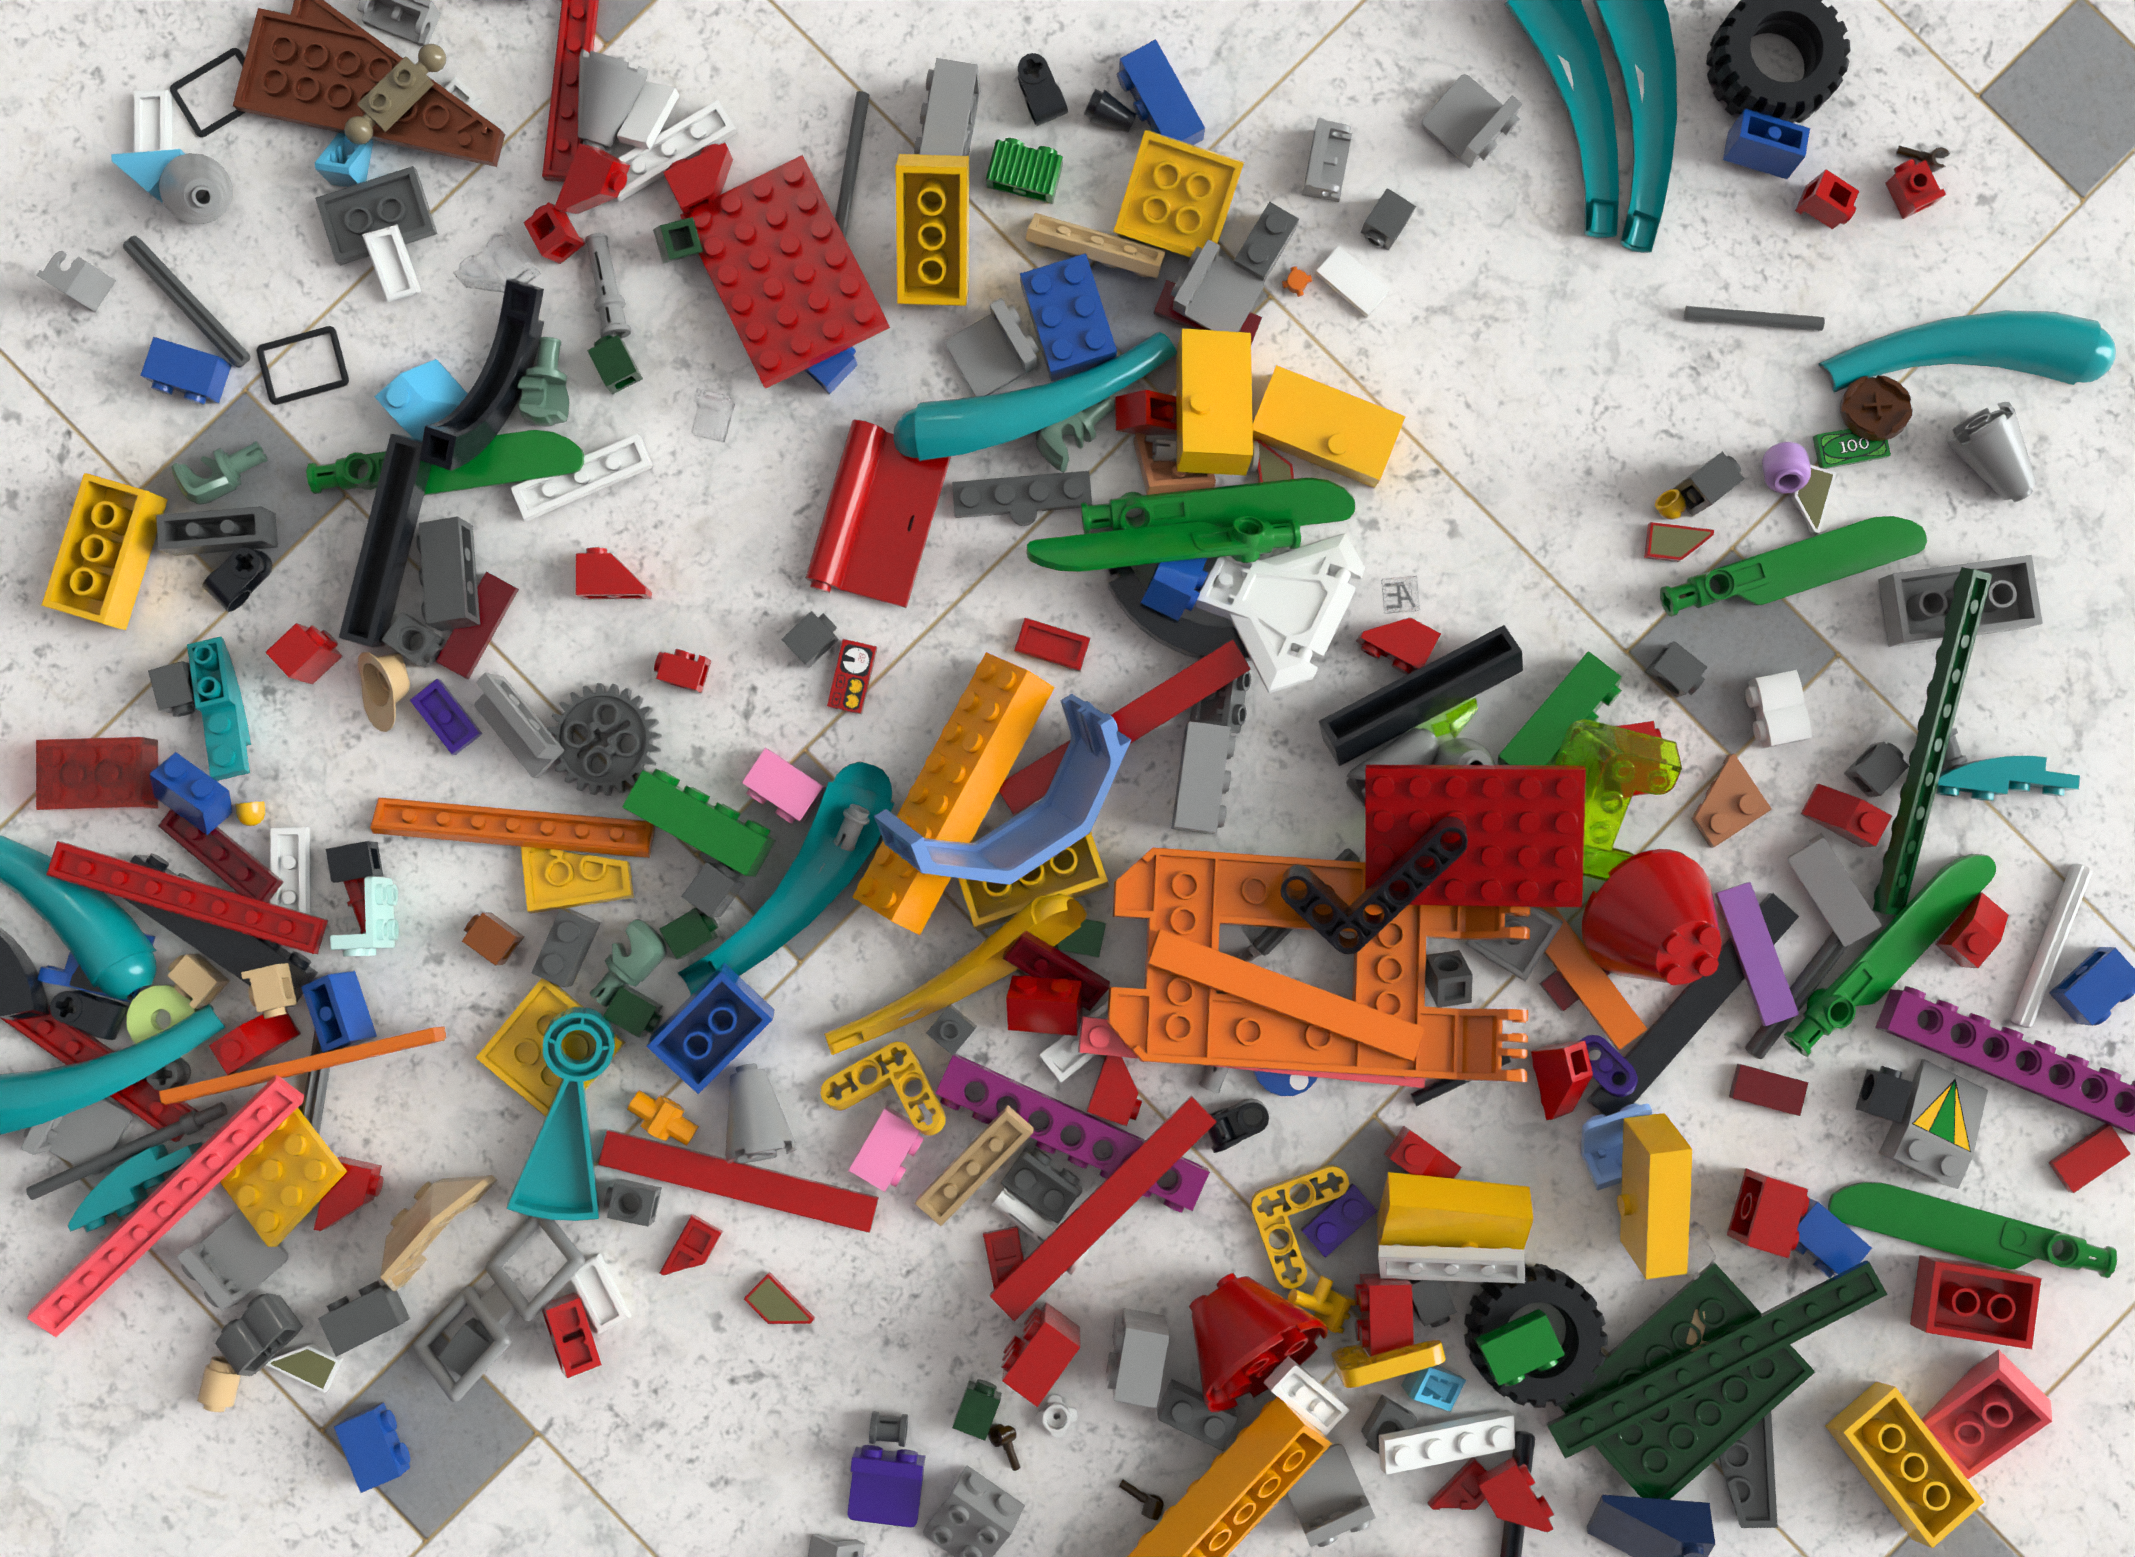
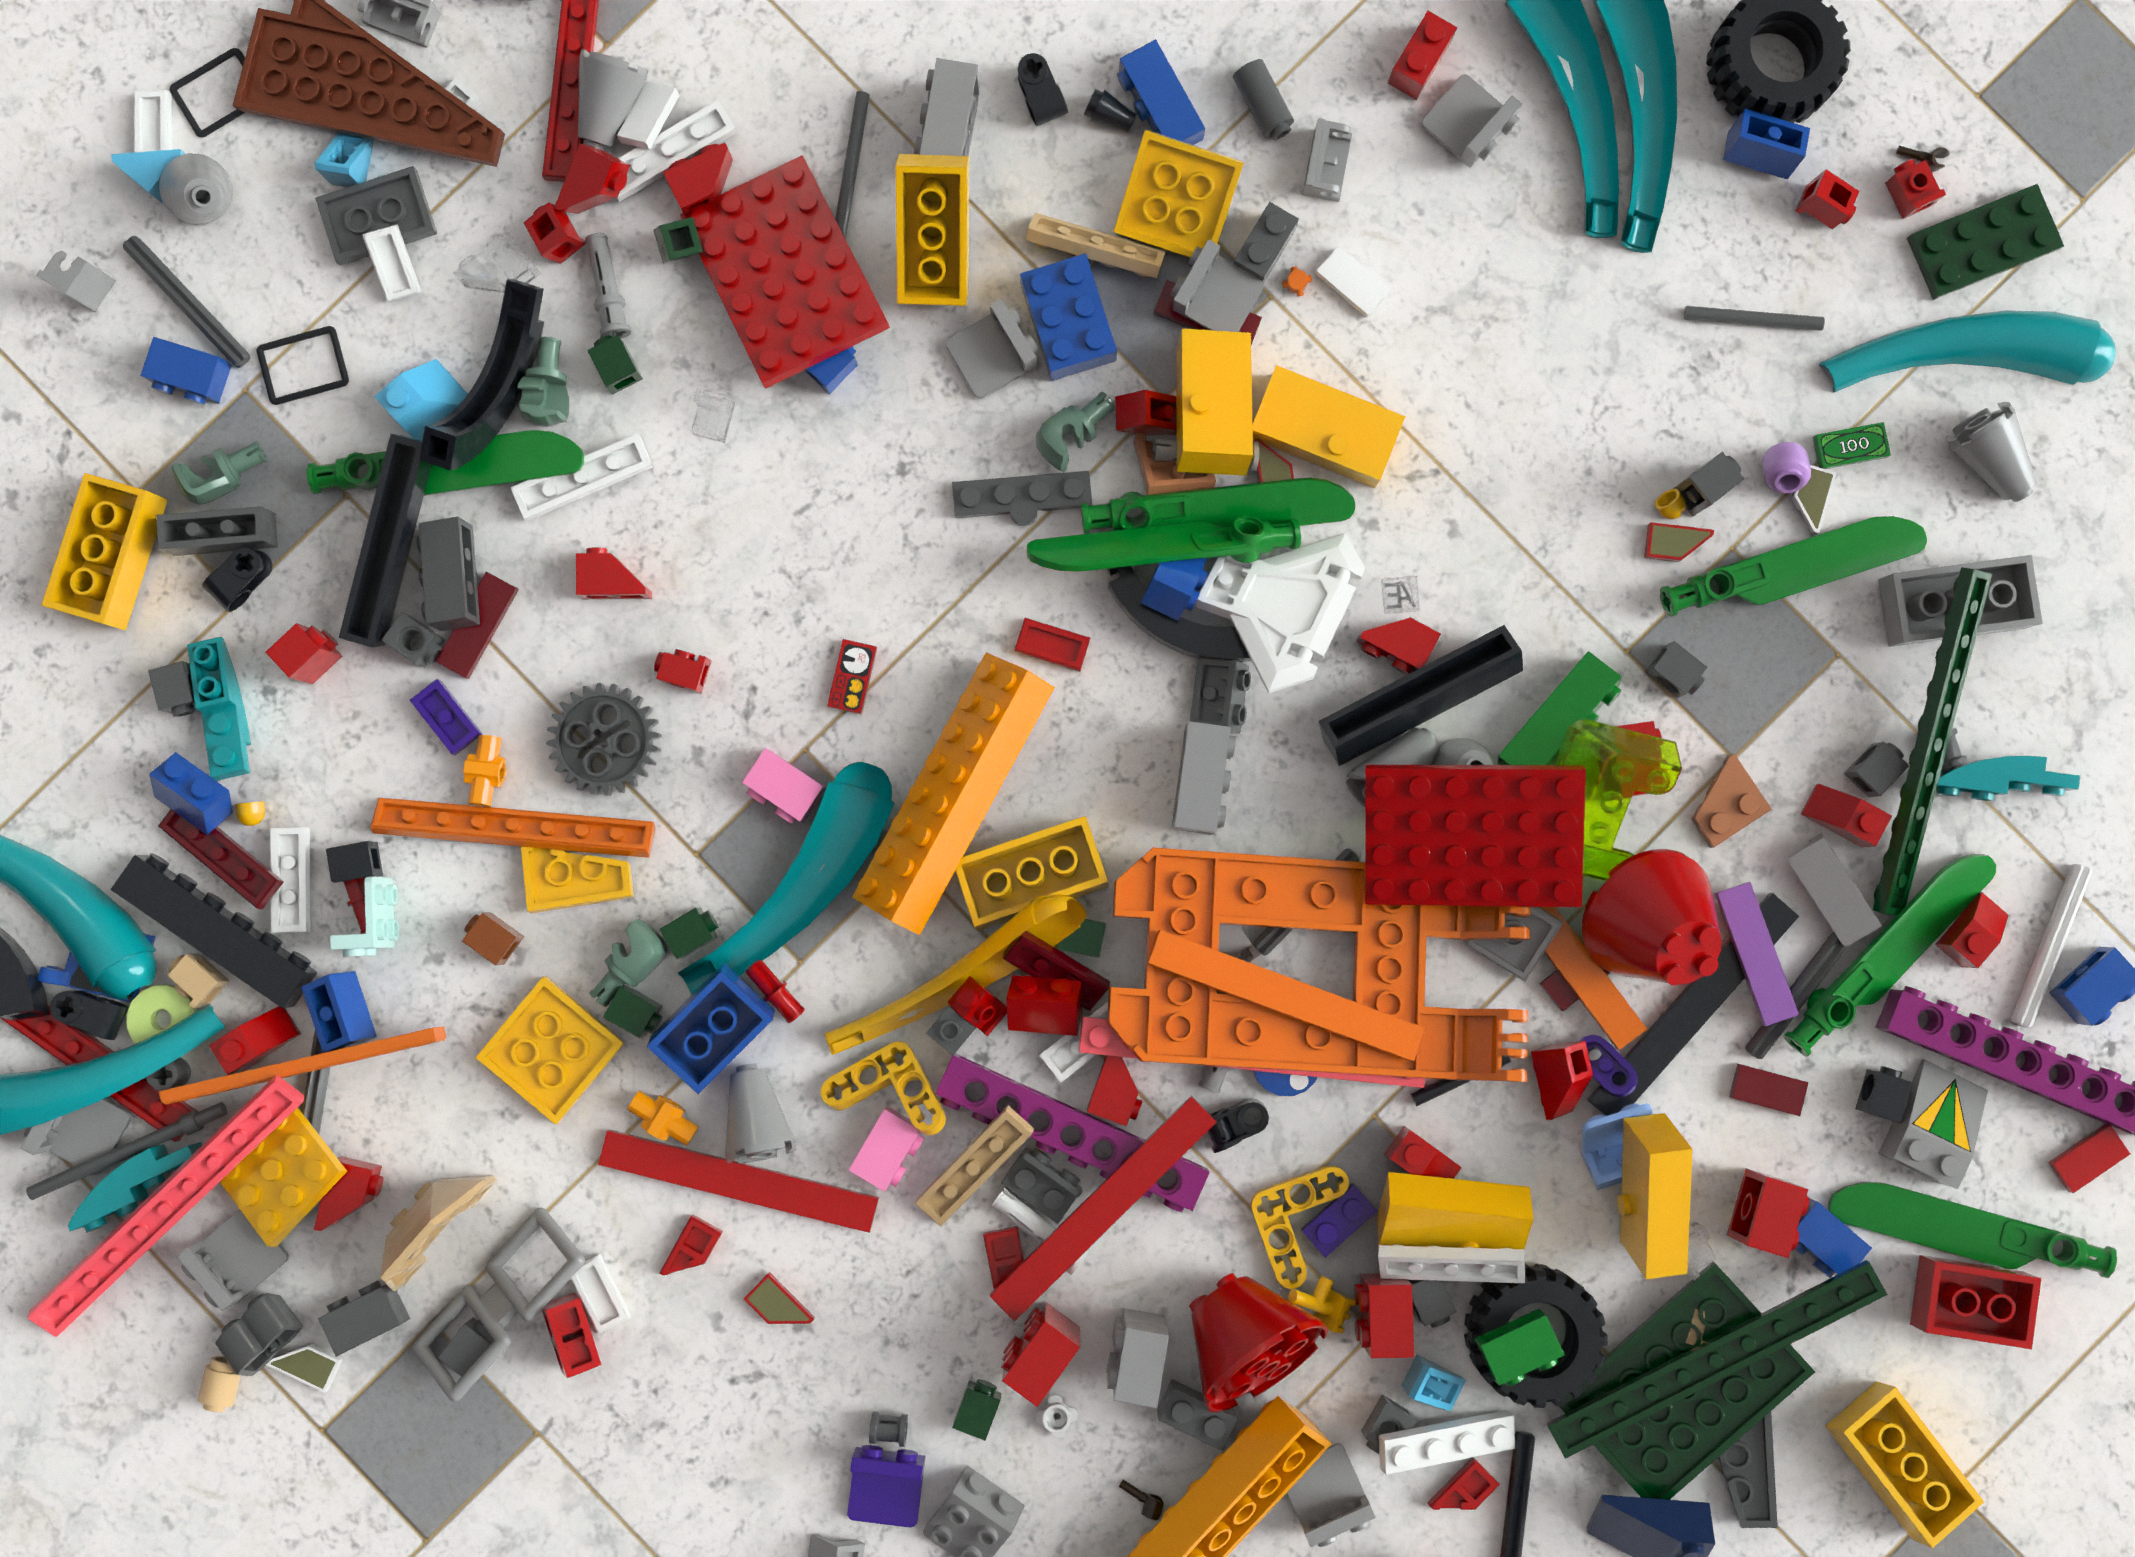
clear red brick [36,737,158,812] -> none
red tile [46,841,328,954] -> none
tan brick [241,963,297,1019] -> none
blue brick [334,1402,410,1493] -> none
dark tan plate [344,44,446,145] -> none
tan piece [358,652,410,732] -> none
light grey panel [474,673,565,778] -> none
teal piece [506,1007,615,1221] -> none
dark grey brick [531,908,601,987] -> none
dark grey brick [604,1179,662,1227] -> none
green brick [622,768,776,877] -> none
dark grey brick [681,861,745,917] -> none
dark grey brick [781,611,839,668] -> none
red door [805,419,951,608] -> none
light grey pin [833,804,870,851] -> none
medium blue panel [874,694,1132,885] -> none
teal animal [893,332,1177,461] -> none
green brick [986,138,1063,204] -> none
dark brown hand [988,1424,1020,1471] -> none
red tile [999,640,1251,815] -> none
white plate [1264,1356,1350,1435] -> none
black beam [1280,816,1468,955] -> none
yellow beam [1331,1340,1446,1388] -> none
dark grey brick [1361,188,1416,250] -> none
dark grey brick [1425,950,1473,1008] -> none
clear neon green bar [1431,697,1478,738] -> none
red slope [1476,1457,1554,1533] -> none
white brick [1745,670,1812,748] -> none
reddish brown tile [1840,375,1913,441] -> none
coral slope [1921,1349,2052,1479] -> none
none -> light orange axle [463,735,506,807]
none -> red axle [746,960,805,1024]
none -> red brick [947,976,1007,1036]
none -> dark grey brick [1233,59,1294,140]
none -> red brick [1388,10,1458,100]
none -> dark green plate [1907,184,2064,300]

